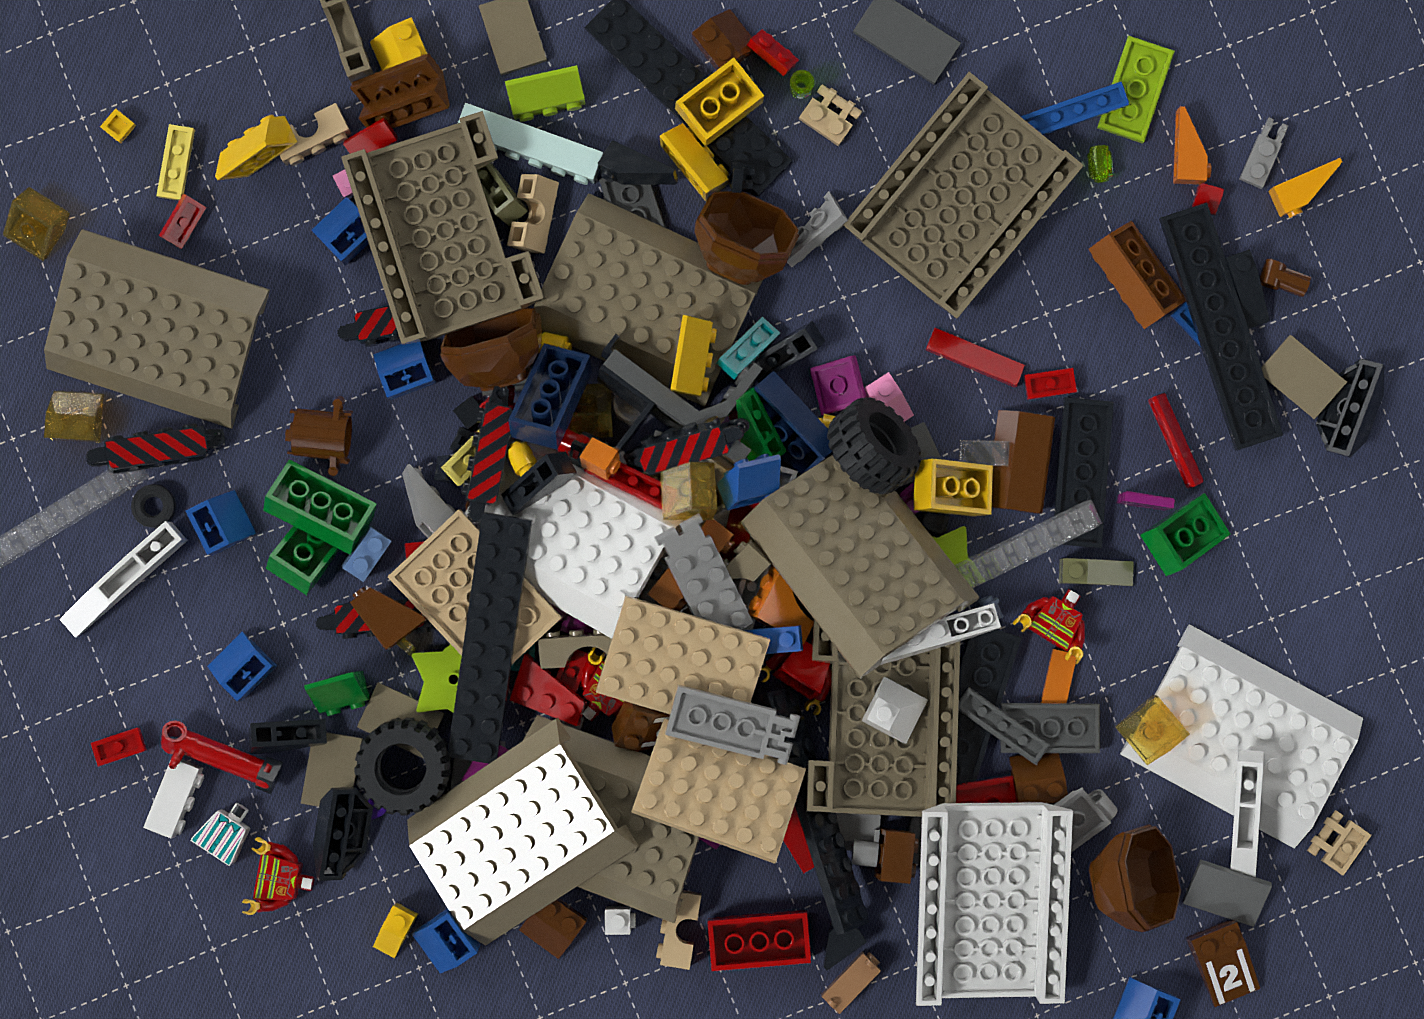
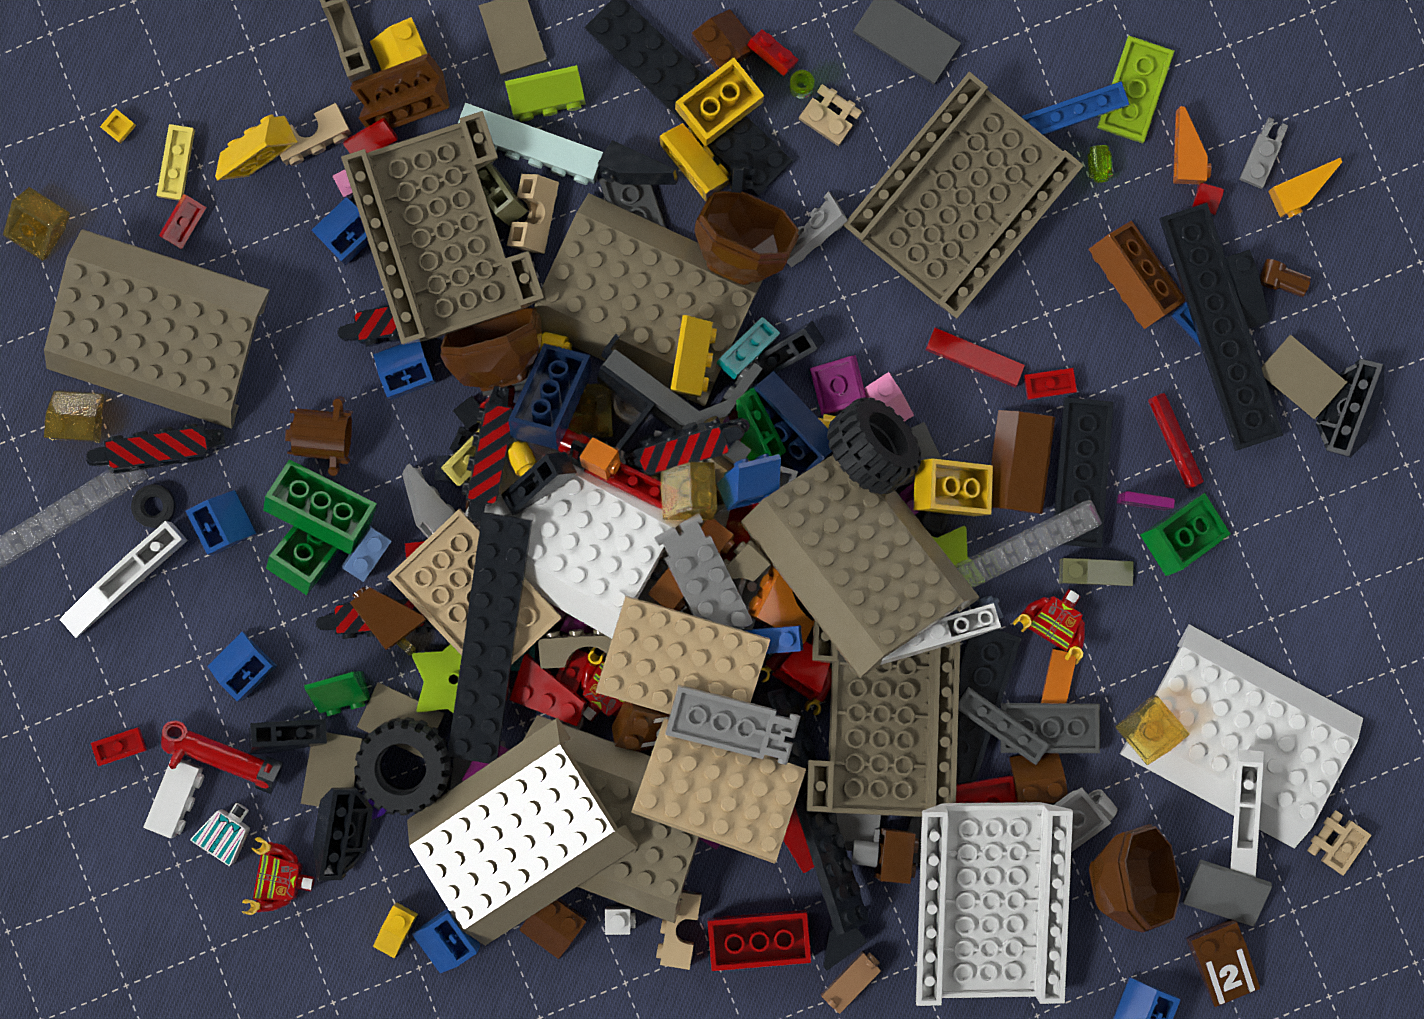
white slope [862,677,928,744] -> none
clear tile [959,440,1009,466] -> none

